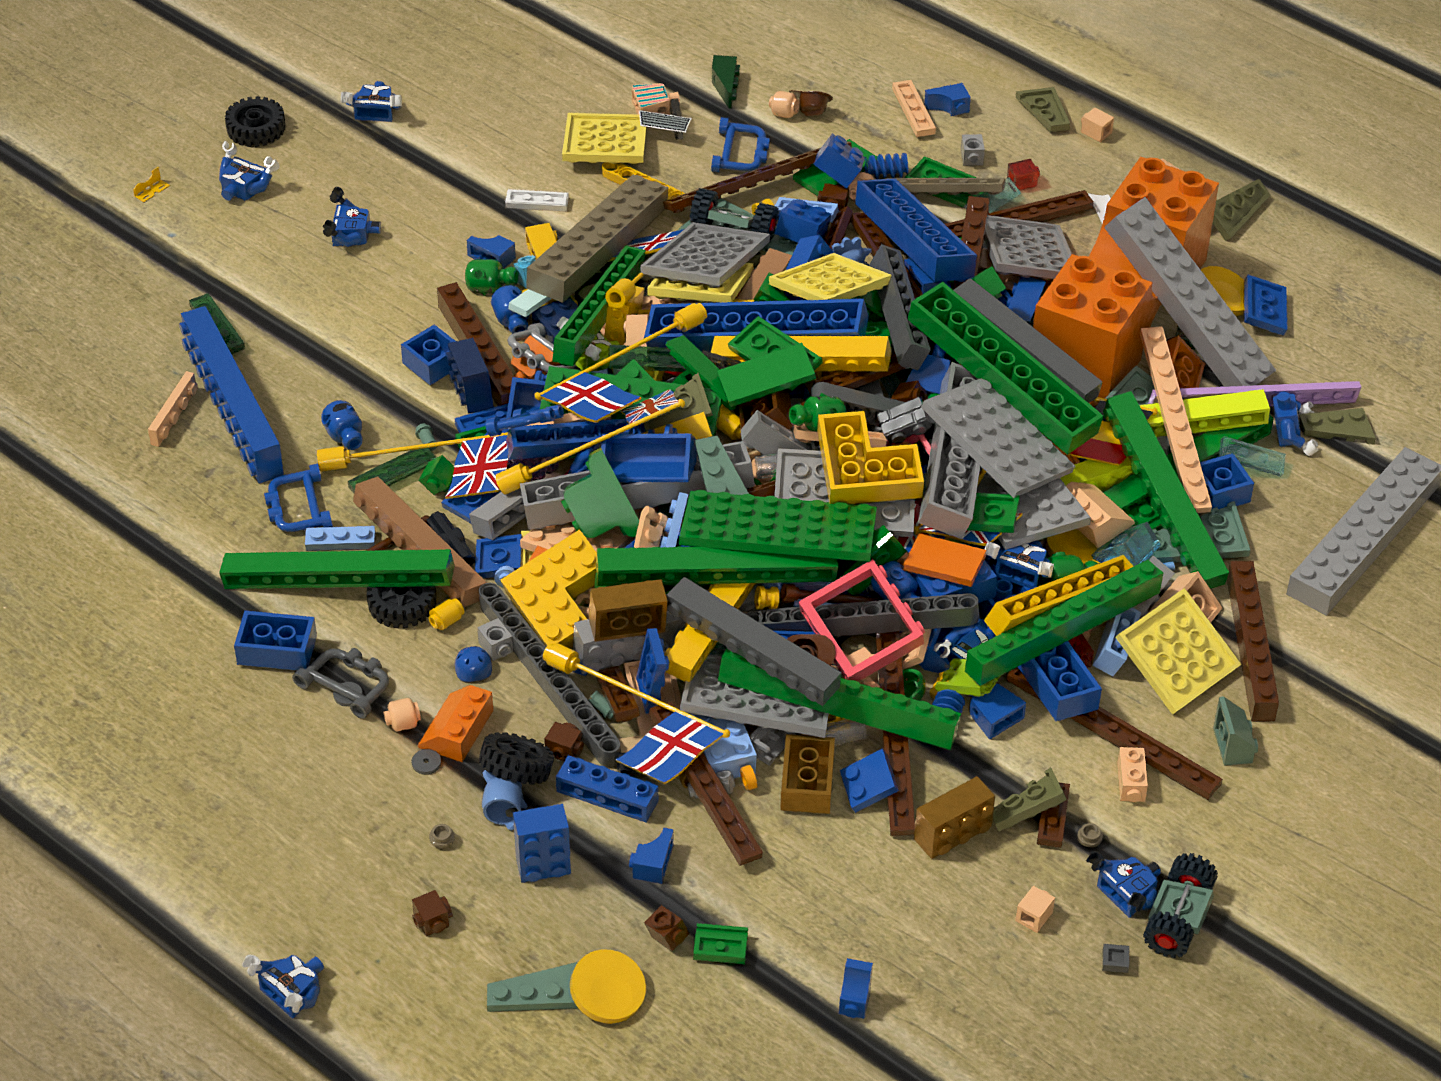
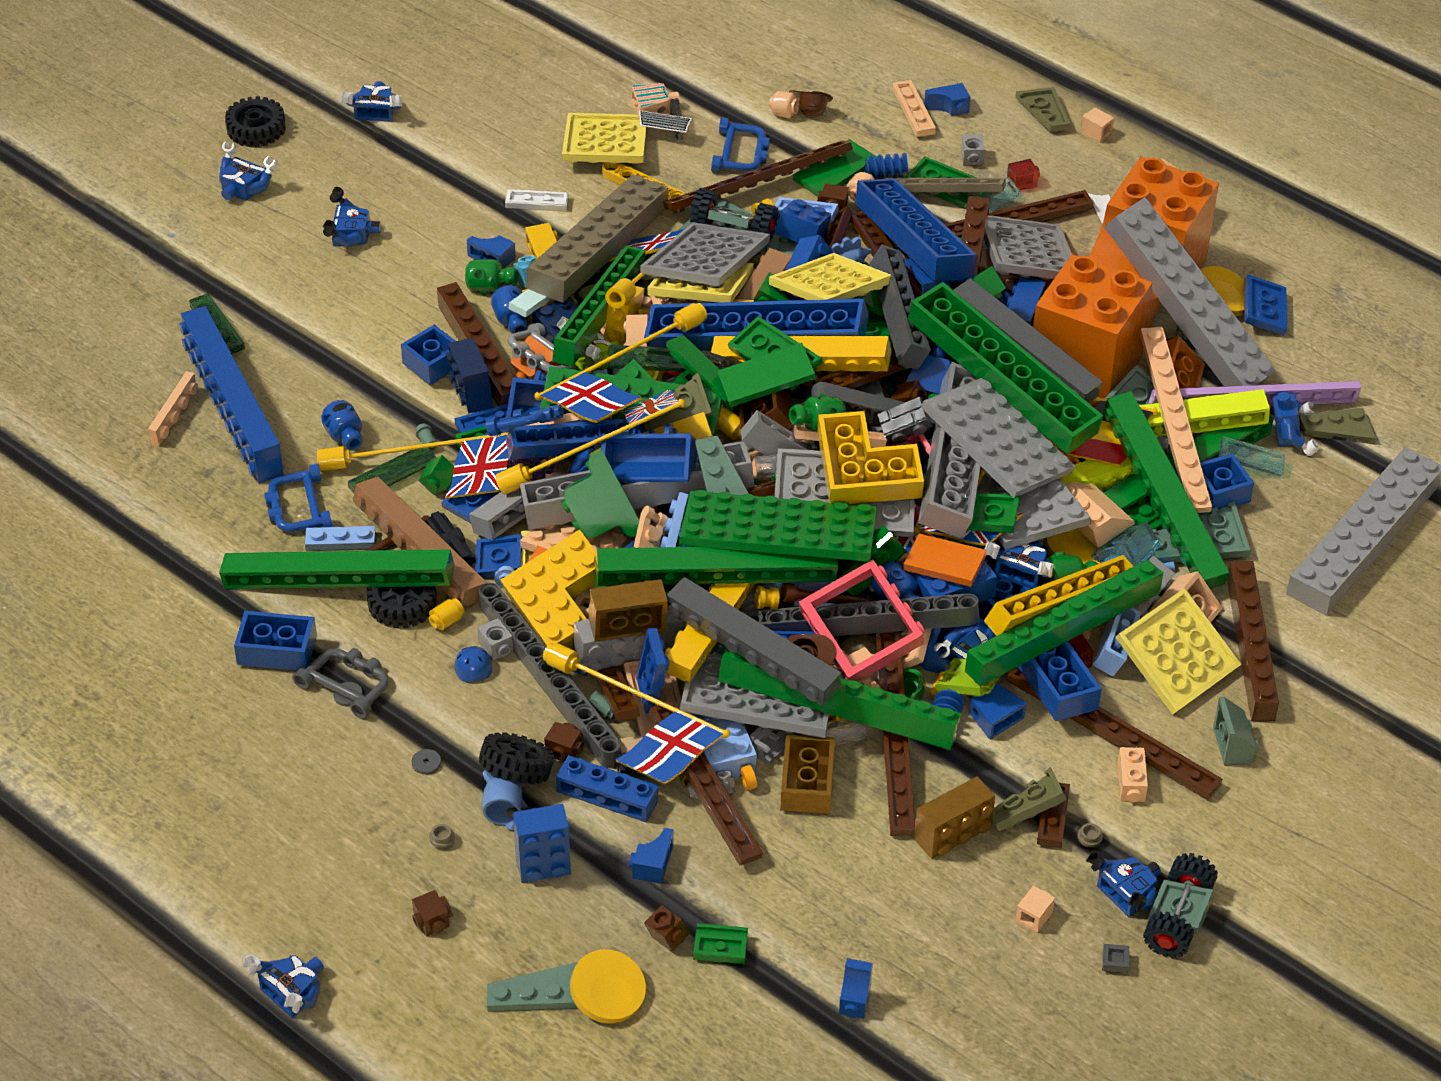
yellow piece [133,167,170,202] -> none
light nougat head [384,698,421,732] -> none
orange slope [418,685,494,762] -> none
dark green slope [712,55,740,109] -> none
blue brick [814,133,865,188] -> none
blue plate [840,749,899,813] -> none
olive wing [1213,179,1271,241] -> none

